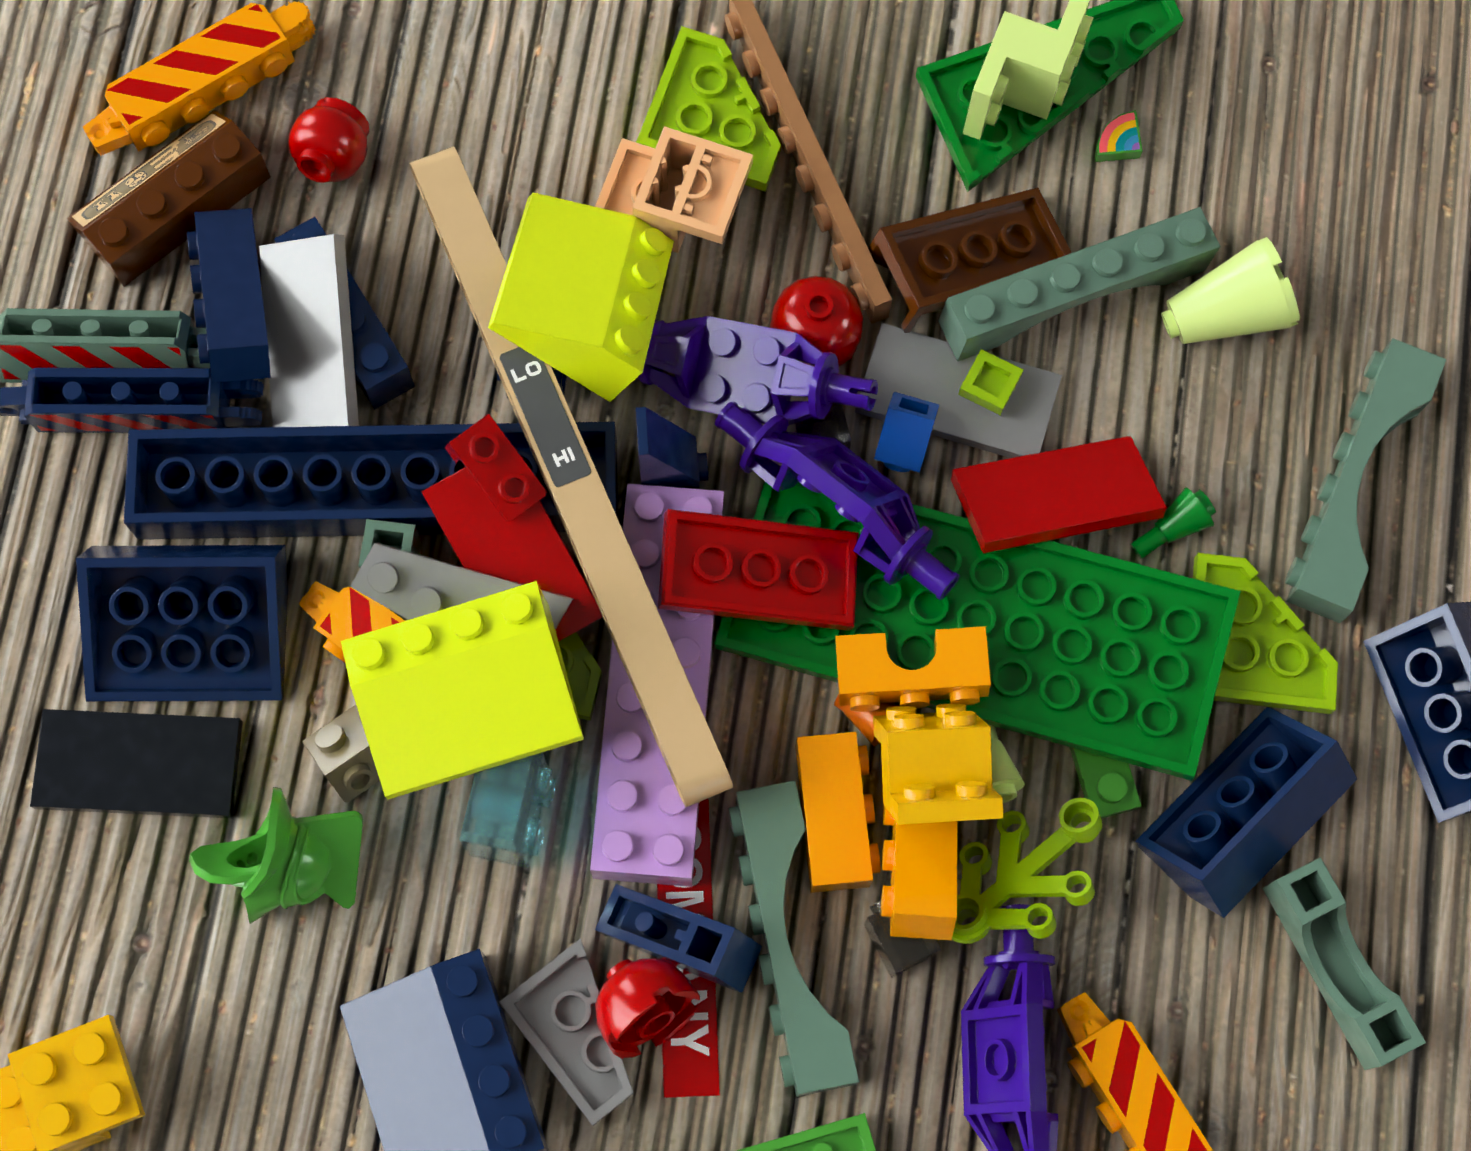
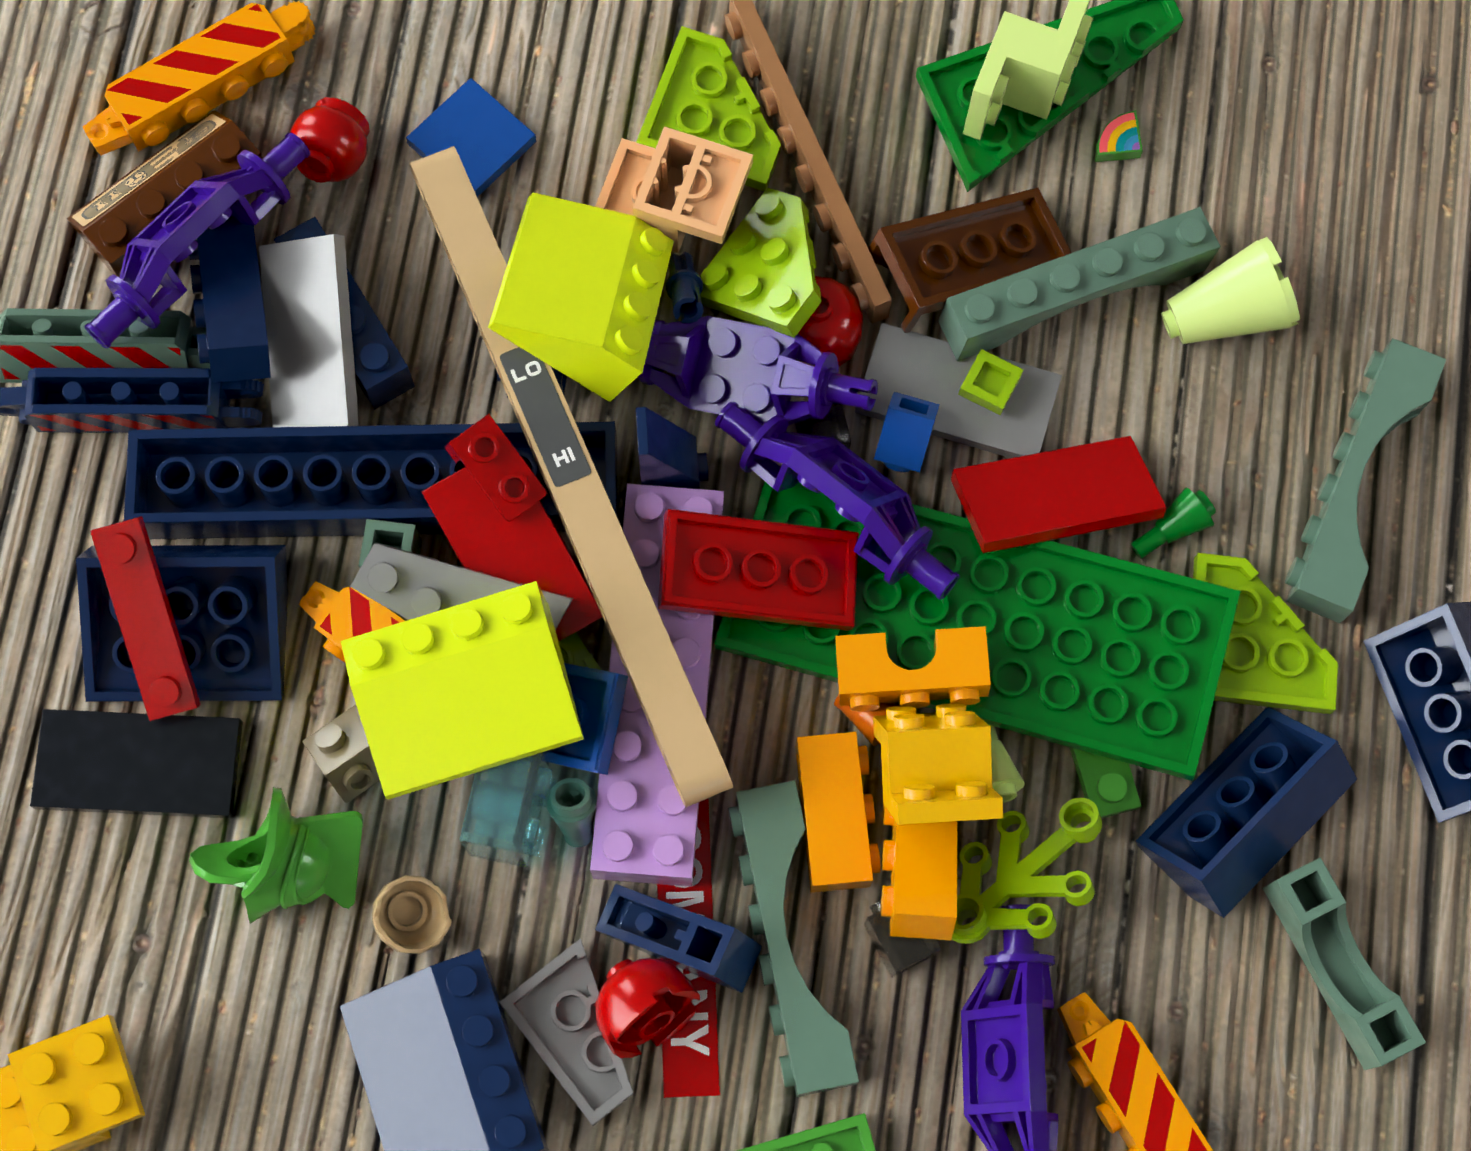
none -> dark purple plate [84,132,310,349]
none -> red plate [90,516,201,721]
none -> tan hair [372,875,452,954]
none -> blue tile [406,78,537,197]
none -> blue tile [528,663,628,775]
none -> sand green cone [547,778,597,847]
none -> dark blue axle [666,252,704,323]
none -> lime plate [700,188,822,338]

